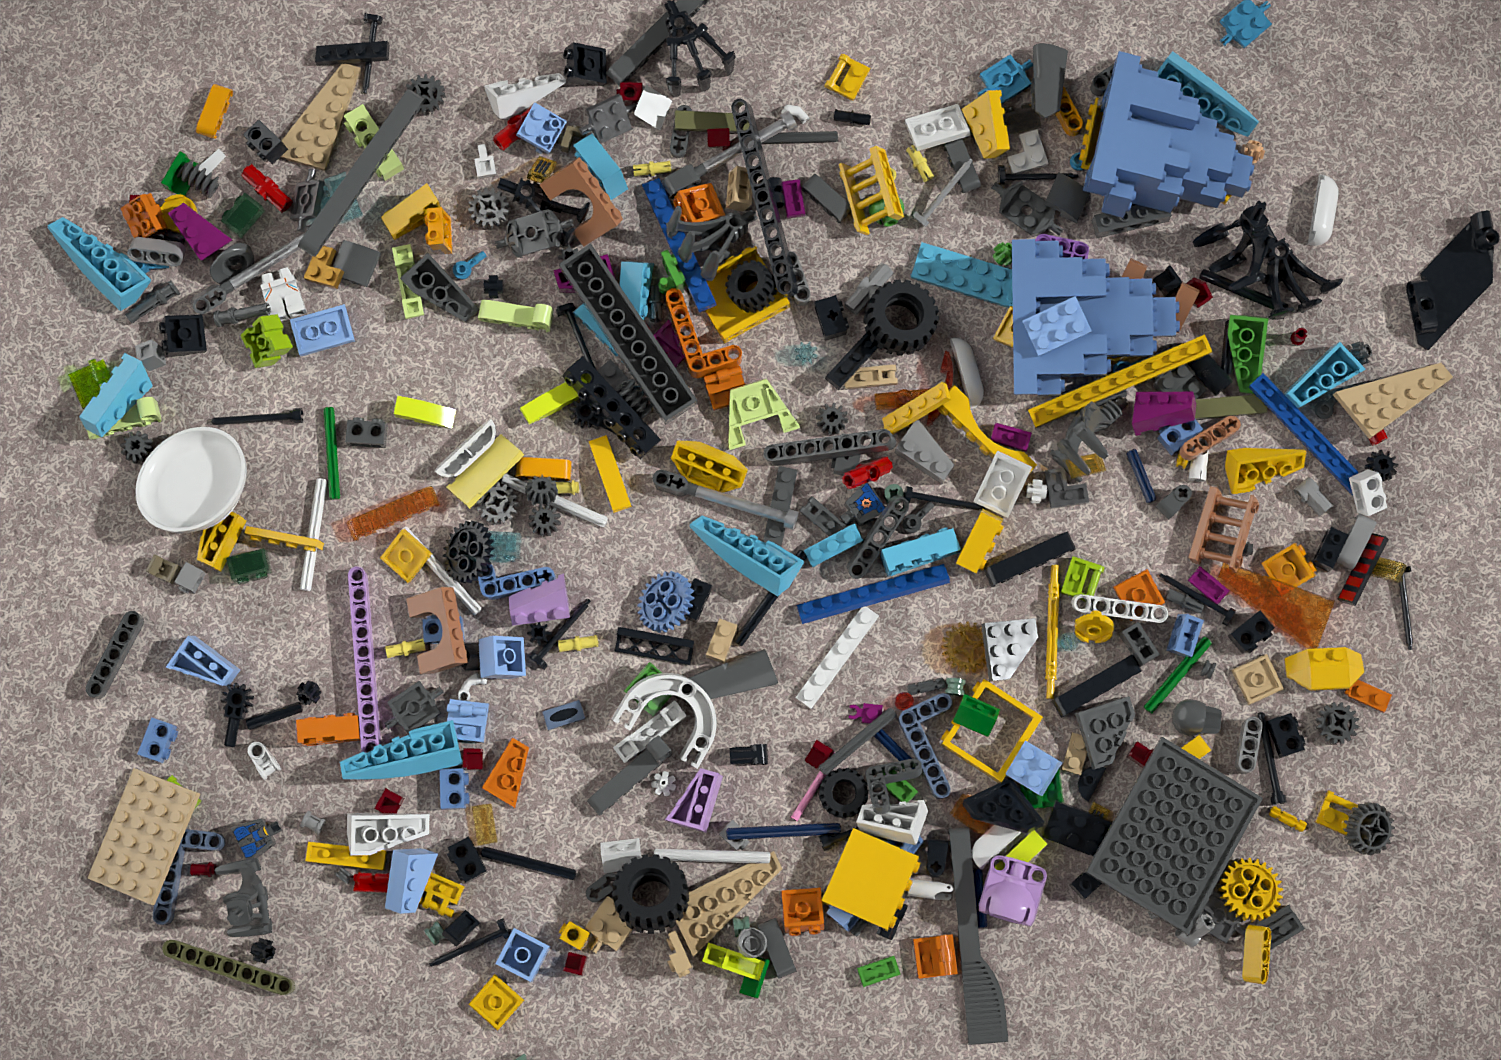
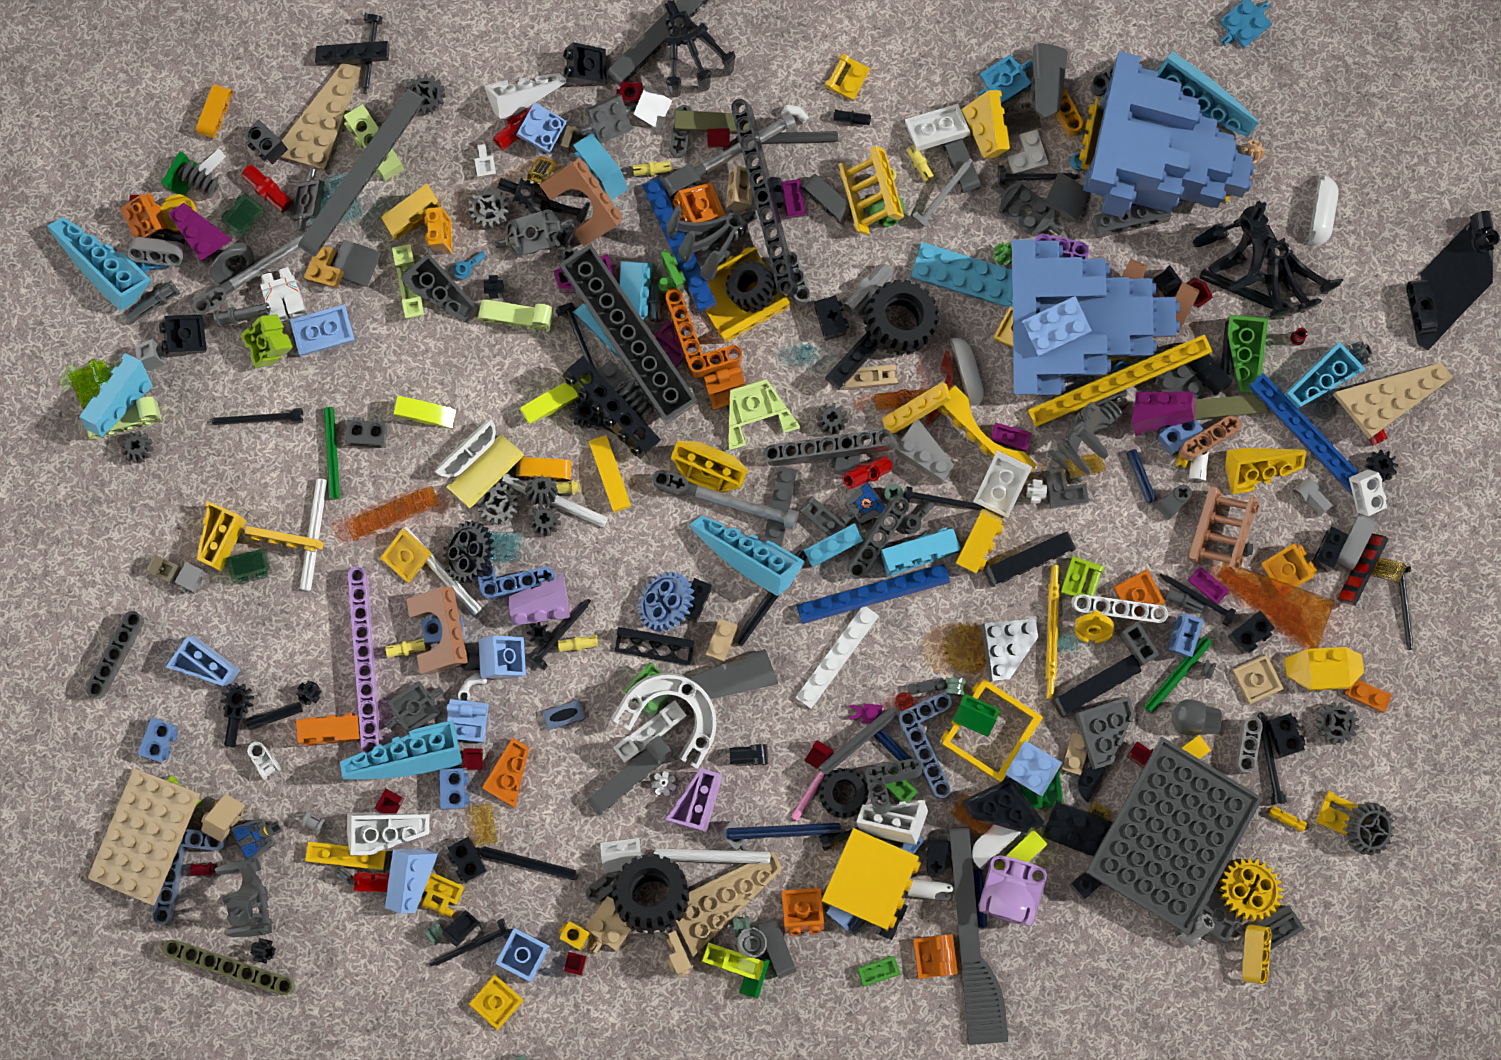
white dish [136,427,247,534] -> none
none -> tan brick [201,794,245,842]

